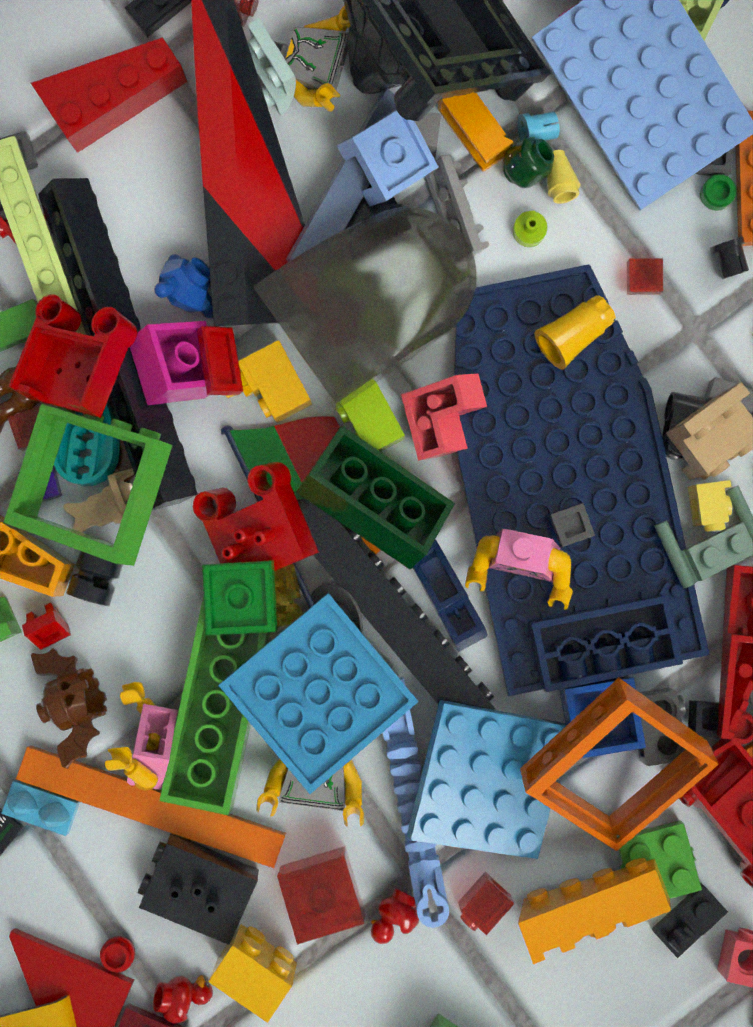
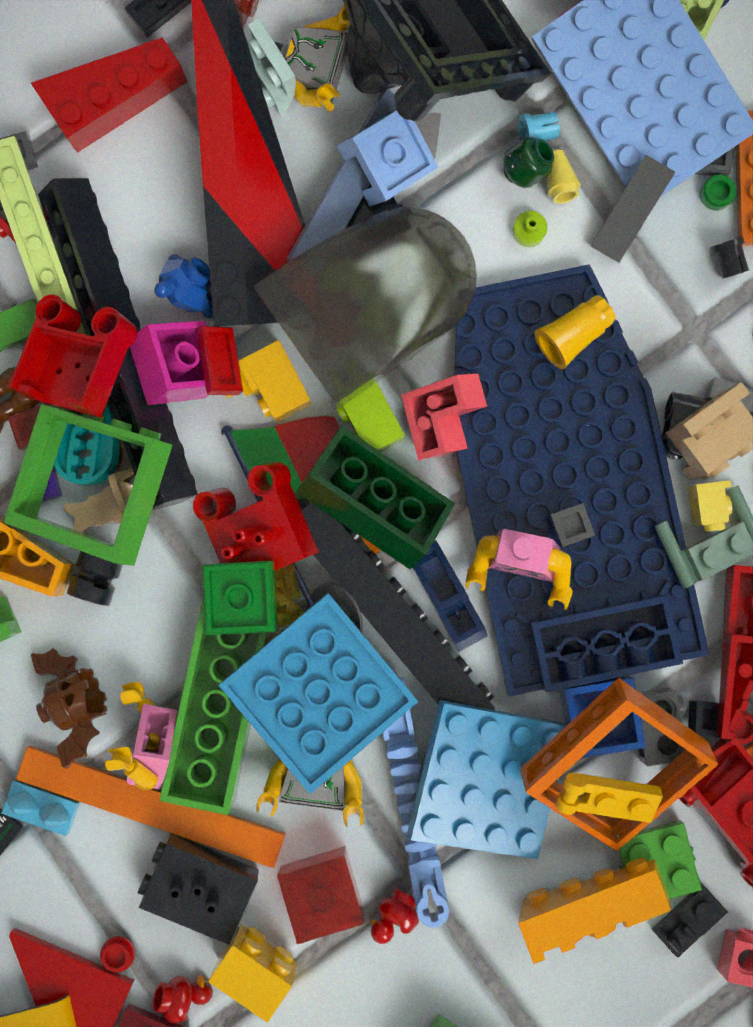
red tile [22,602,71,650] -> none
light grey plate [425,155,489,264] -> none
light orange window [437,92,513,172] -> none
clear red brick [458,871,514,936] -> none
clear red plate [627,258,663,295] -> none
none -> yellow plate [555,772,663,823]
none -> dark grey tile [591,155,675,263]

